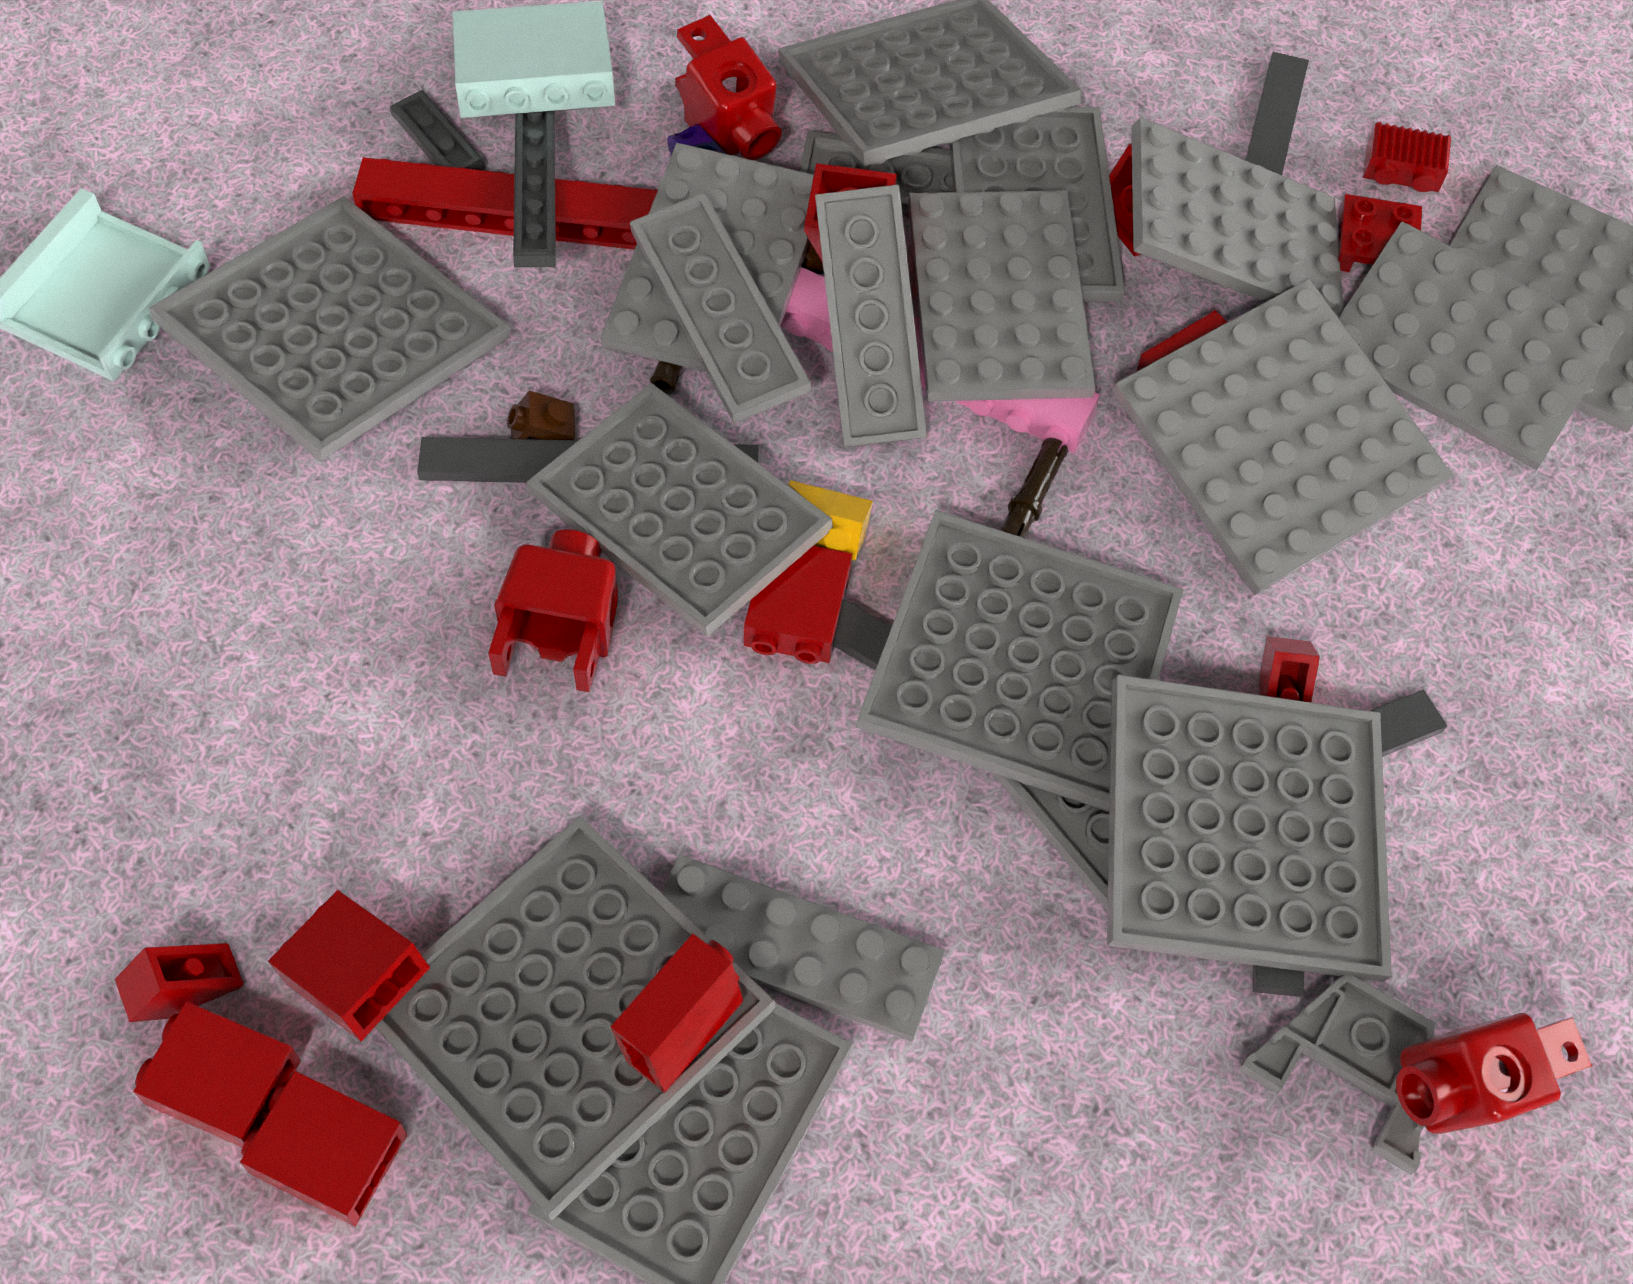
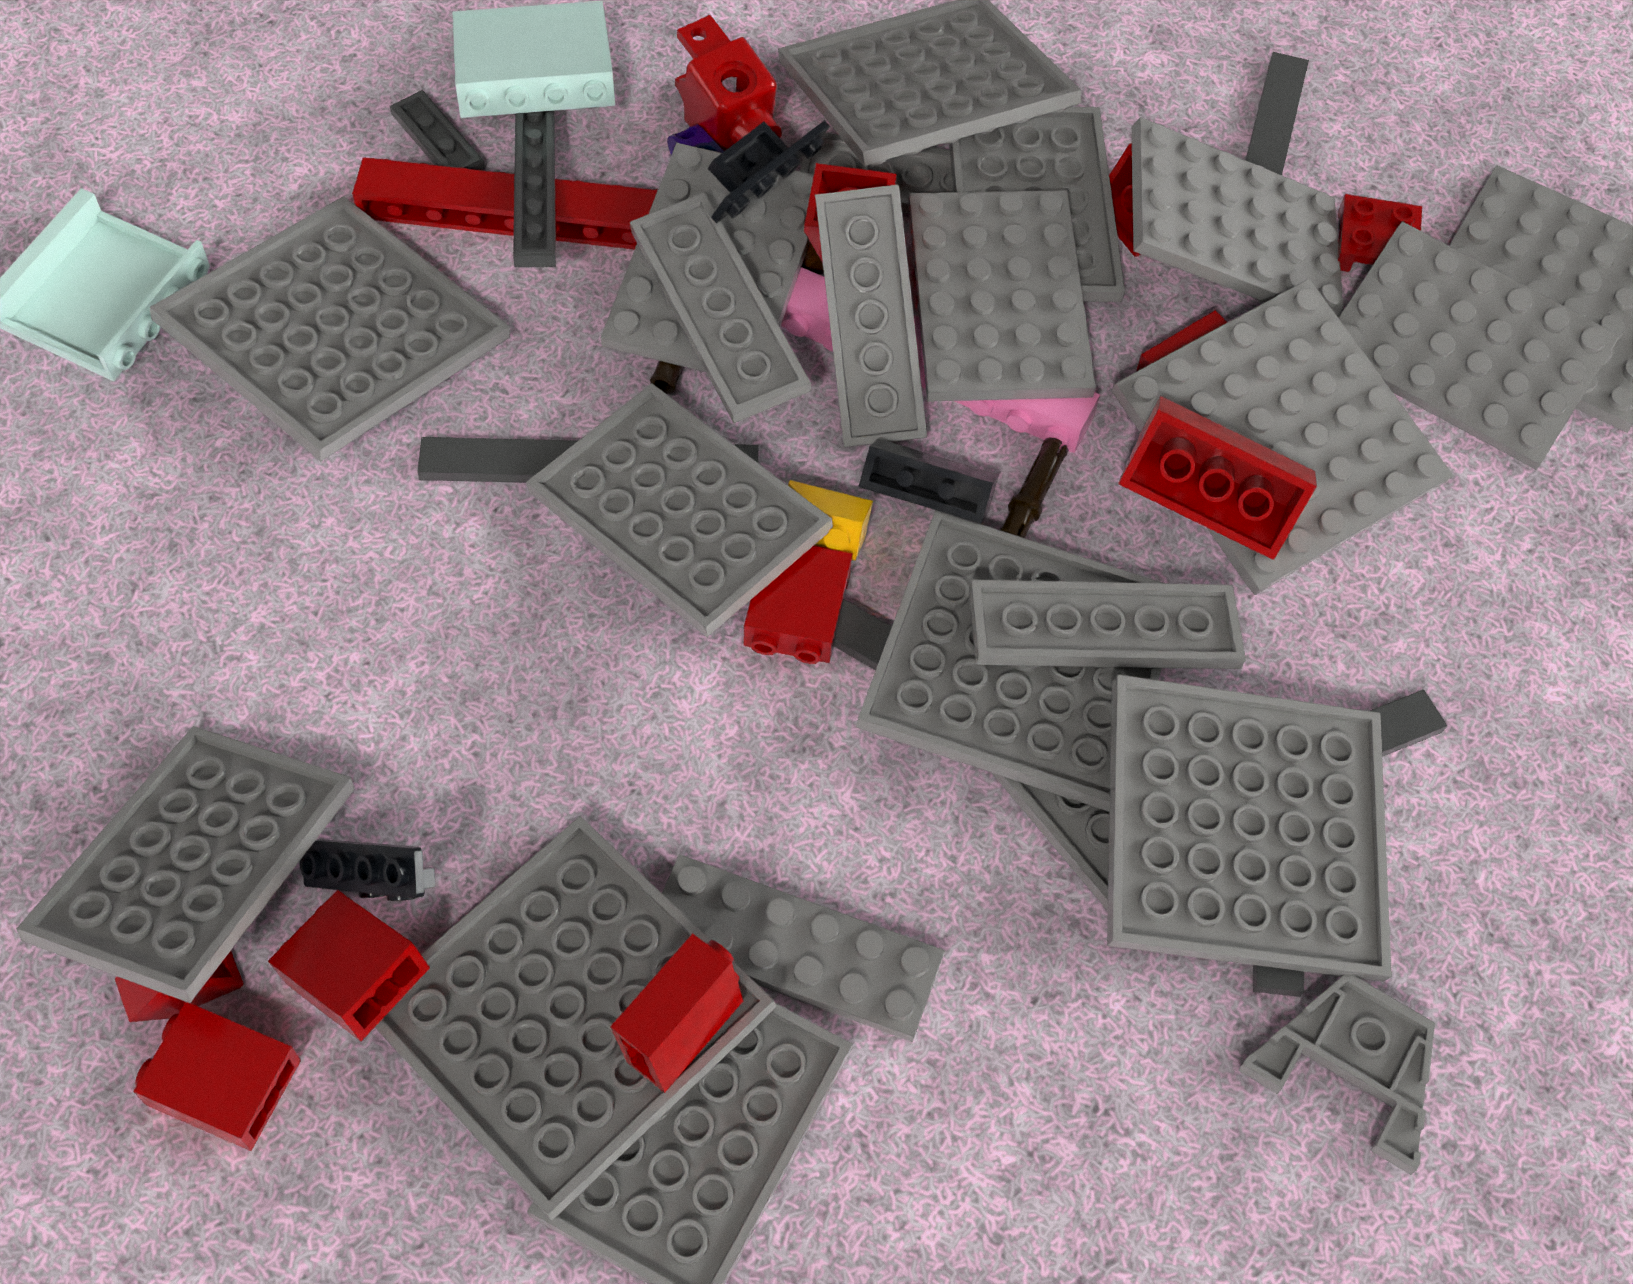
red brick [240,1071,407,1227] -> none
red piece [488,529,618,692] -> none
reddish brown bracket [507,390,575,440] -> none
red slope [1259,636,1320,703] -> none
red brick [1363,121,1451,192] -> none
red piece [1396,1013,1592,1134] -> none
none -> light grey plate [16,726,354,1003]
none -> black bracket [299,839,436,901]
none -> black bracket [707,120,830,224]
none -> black brick [858,439,999,524]
none -> light grey plate [969,580,1246,669]
none -> red slope [1118,396,1317,560]

